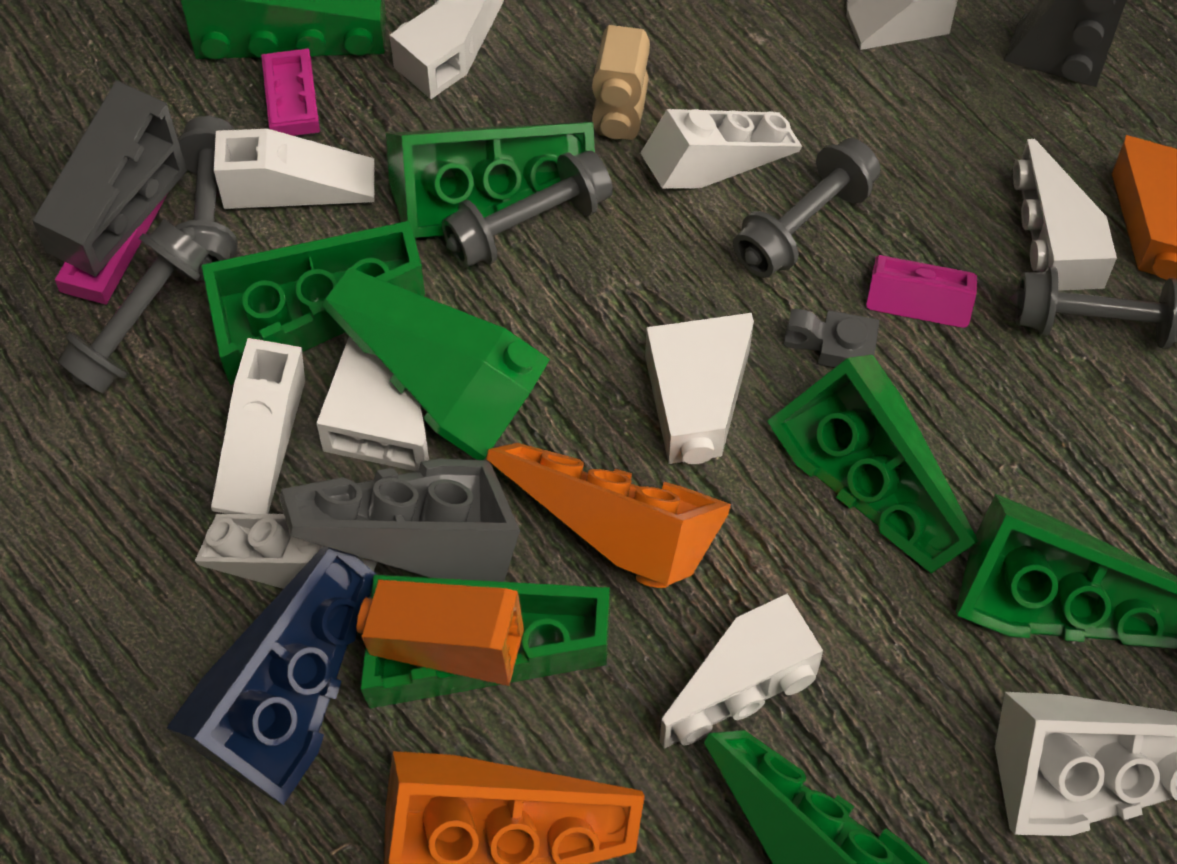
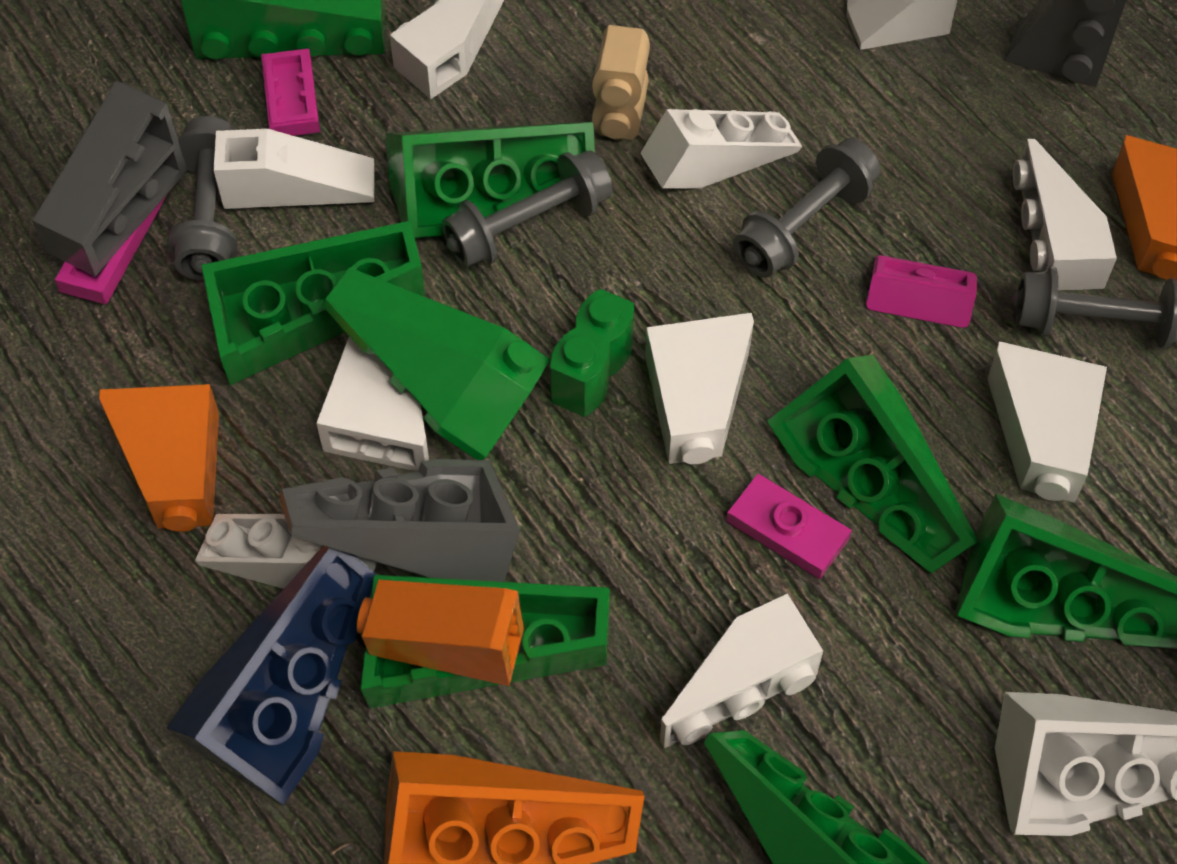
dark grey piece [58,219,209,393] -> none
white slope [211,338,305,514] -> none
orange wedge [487,443,731,588] -> none
dark grey plate [784,309,880,367] -> none
none -> orange slope [99,384,219,532]
none -> green brick [550,289,634,417]
none -> dark pink plate [726,473,852,579]
none -> white slope [987,341,1107,503]

